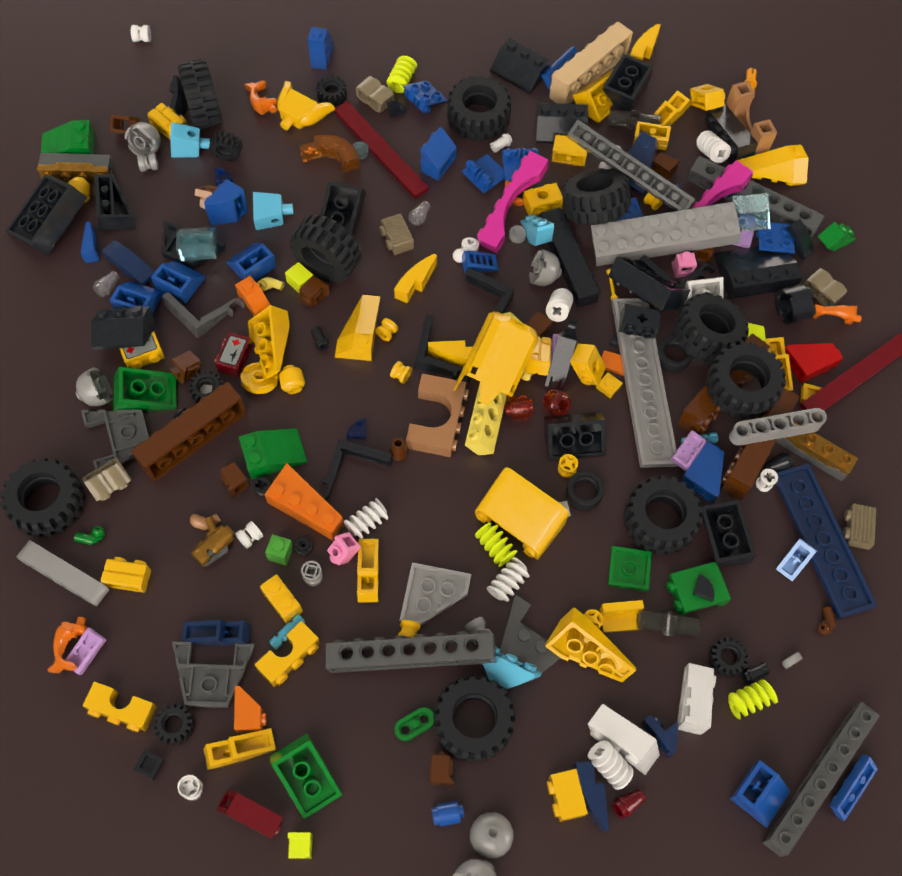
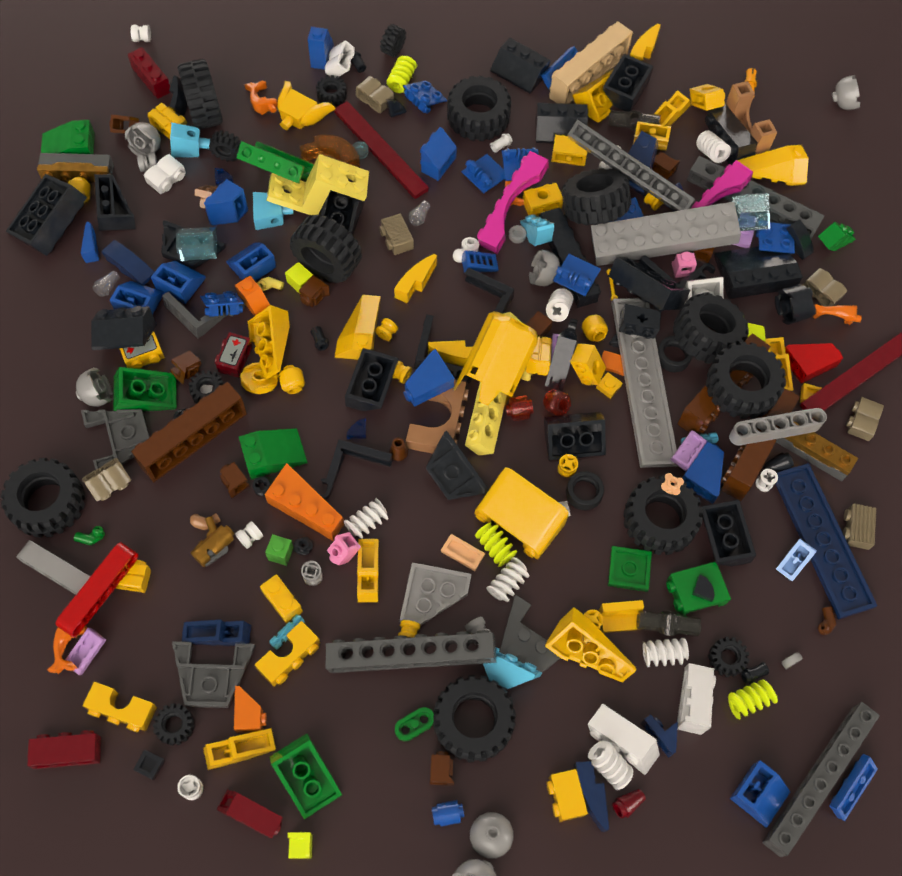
none -> dark red brick [27,730,101,769]
none -> red beam [55,542,139,637]
none -> dark red brick [128,47,170,99]
none -> white brick [144,154,186,194]
none -> blue hinge [200,291,243,317]
none -> green fence [237,141,314,184]
none -> light yellow bracket [266,154,369,215]
none -> white brick [325,40,354,78]
none -> black slope [345,348,399,411]
none -> black pin [350,51,366,73]
none -> black tyre [380,24,406,57]
none -> blue slope [403,349,455,407]
none -> black wing [425,431,489,500]
none -> light nougat tile [441,534,485,572]
none -> blue hinge [553,254,601,296]
none -> yellow head [581,314,608,342]
none -> white piece [643,638,689,667]
none -> light nougat plate [661,473,684,495]
none -> light grey cylinder [832,75,860,110]
none -> dark tan brick [846,397,884,441]

